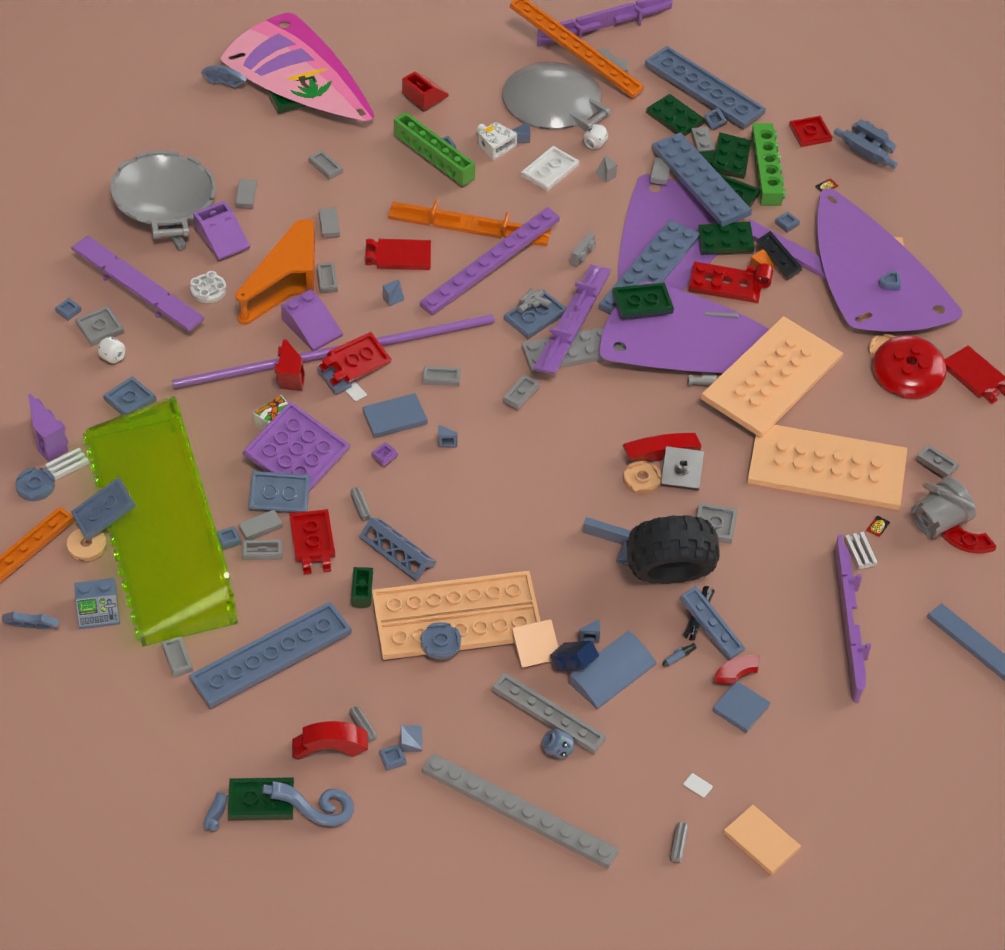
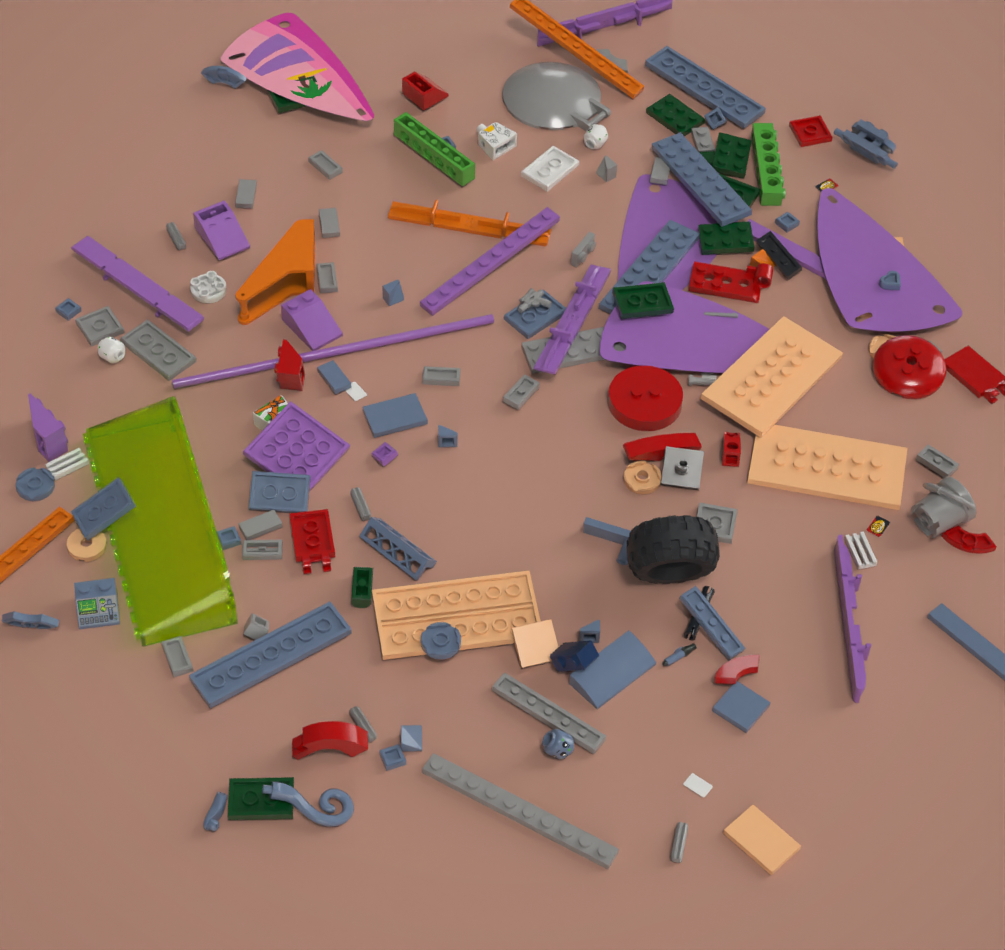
sand blue tile [103,376,157,420] -> none
light grey dish [110,151,216,239] -> none
red tile [319,332,392,386] -> none
red tile [365,239,431,270] -> none
sand blue slope [512,122,530,143] -> none
none -> light grey tile [120,319,197,381]
none -> light grey slope [244,613,269,640]
none -> red brick [608,365,683,431]
none -> red leg [722,432,741,467]

